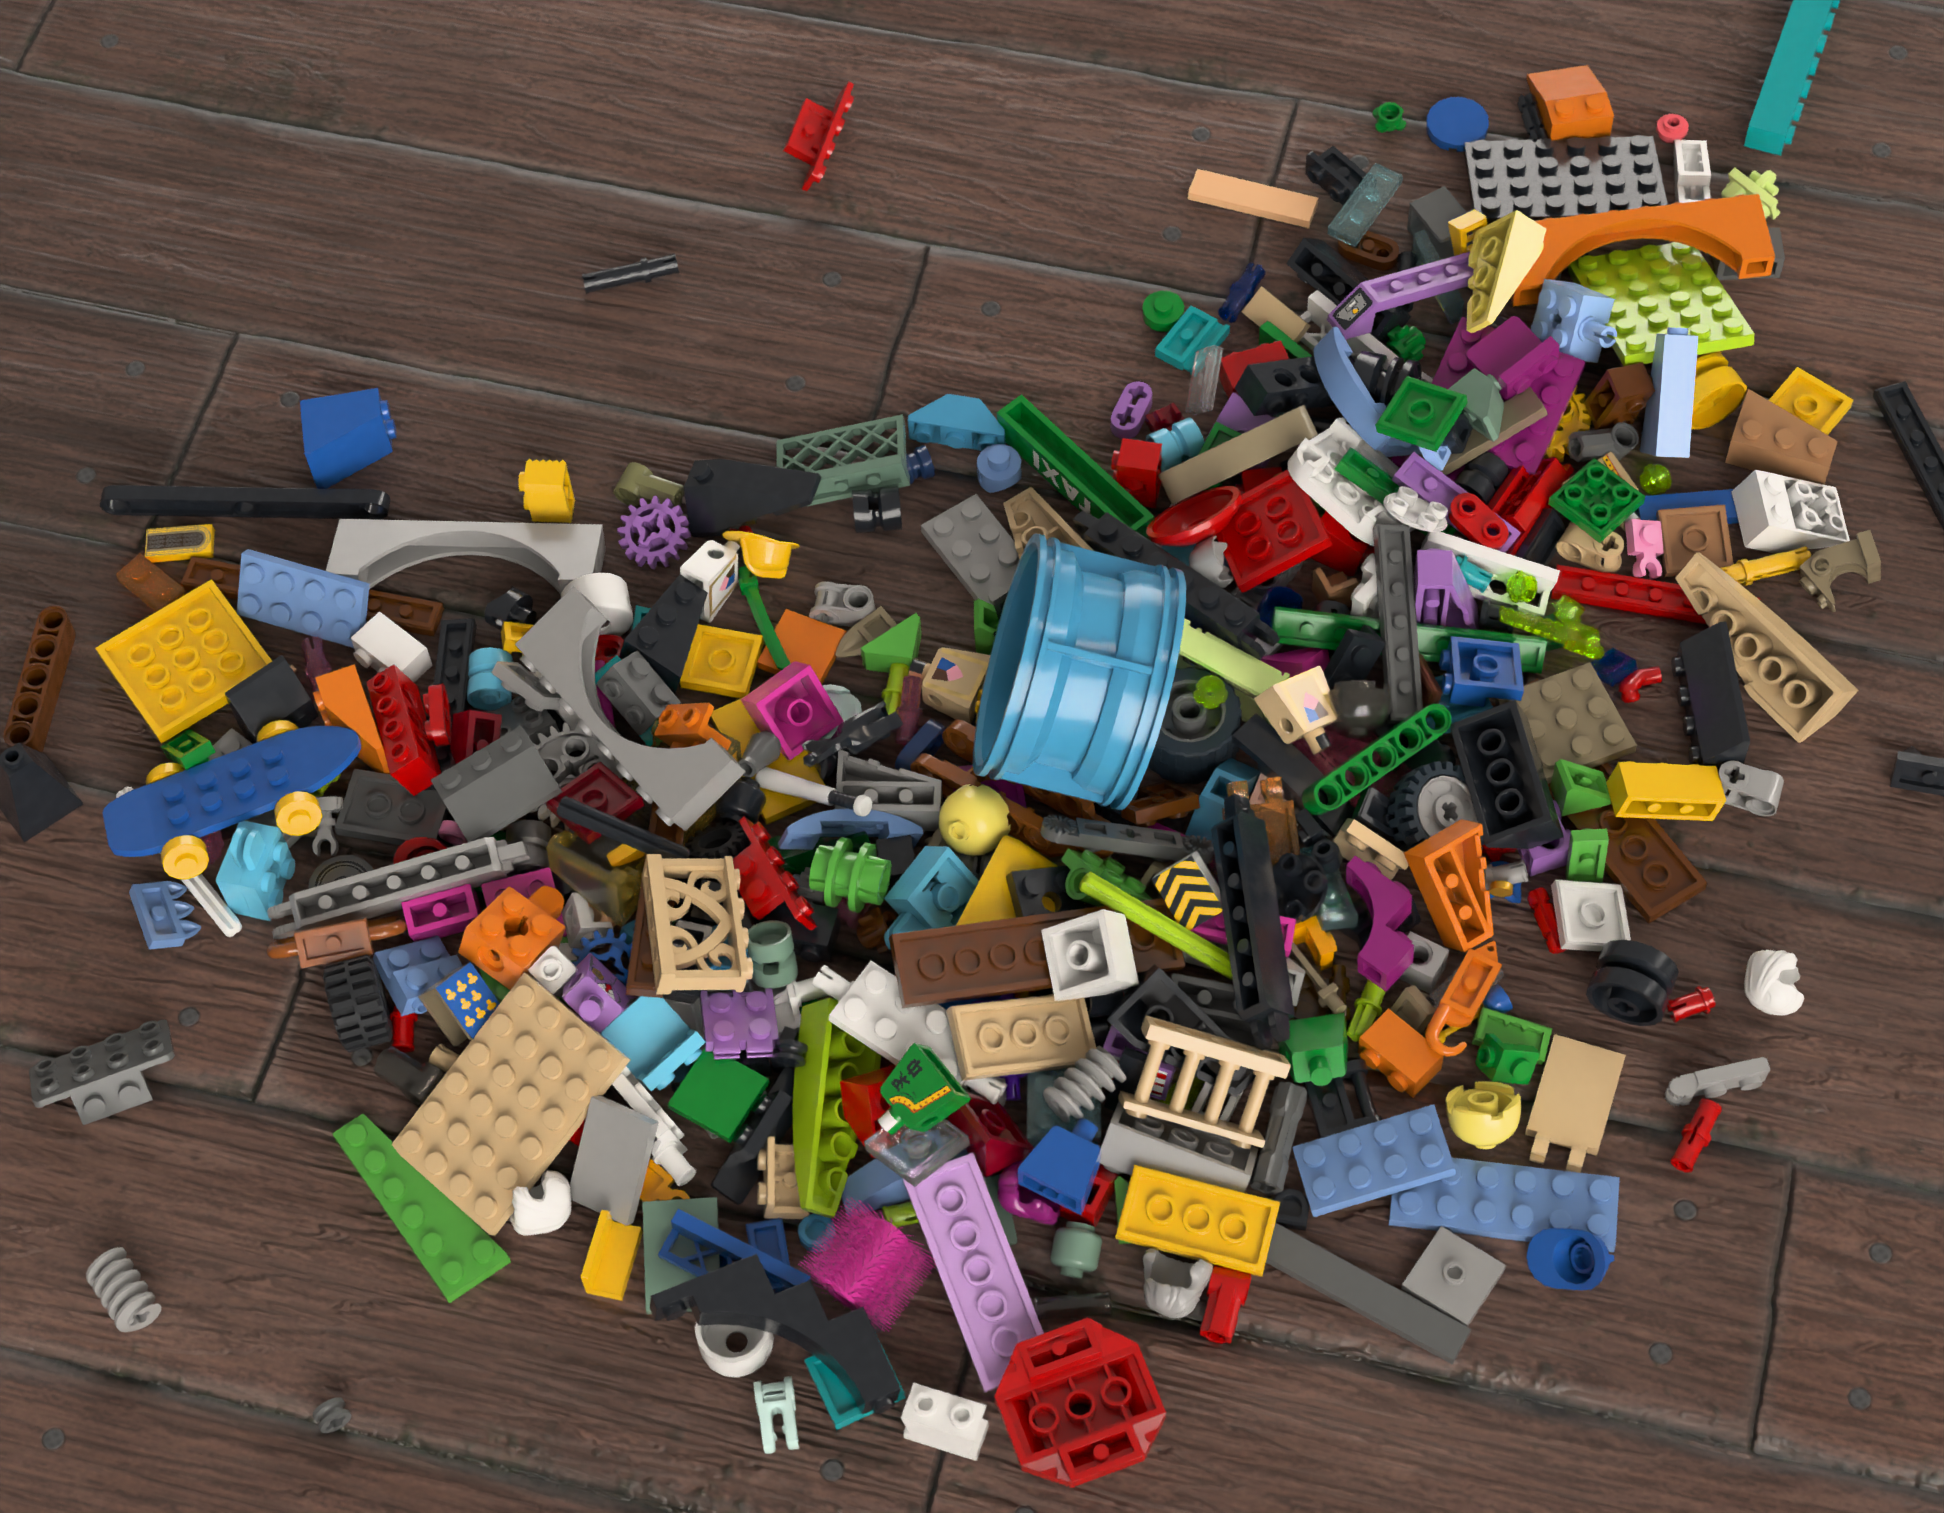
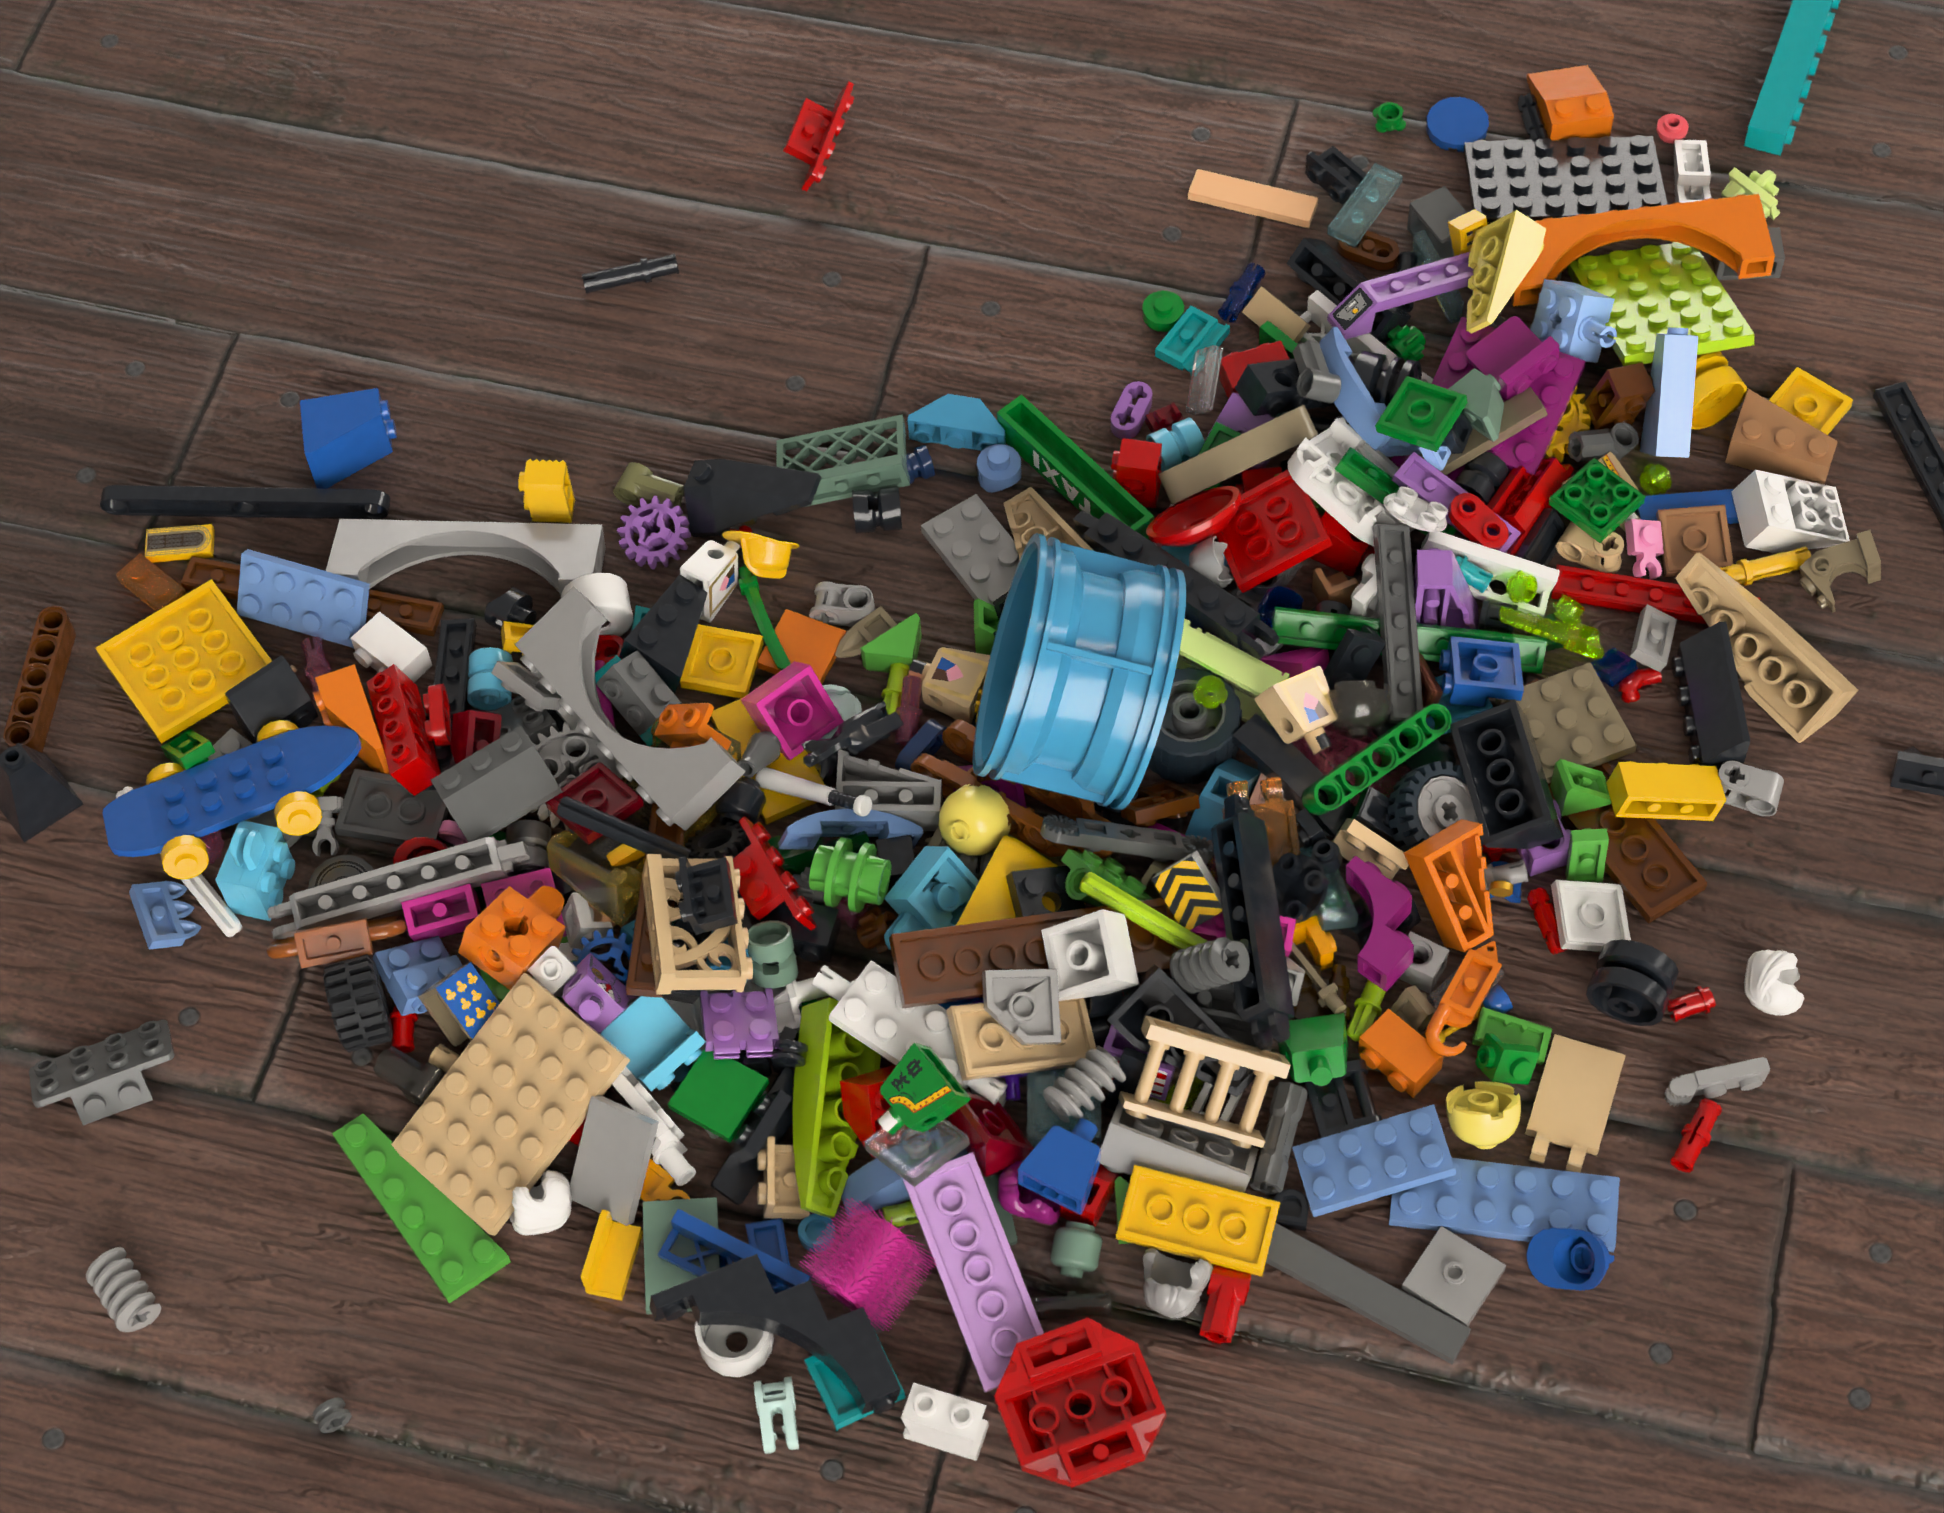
none -> black bracket [675,856,738,935]
none -> light grey plate [982,969,1061,1045]
none -> dark grey piece [1170,937,1250,994]
none -> dark grey piece [1292,340,1341,404]
none -> light grey plate [1630,604,1677,672]

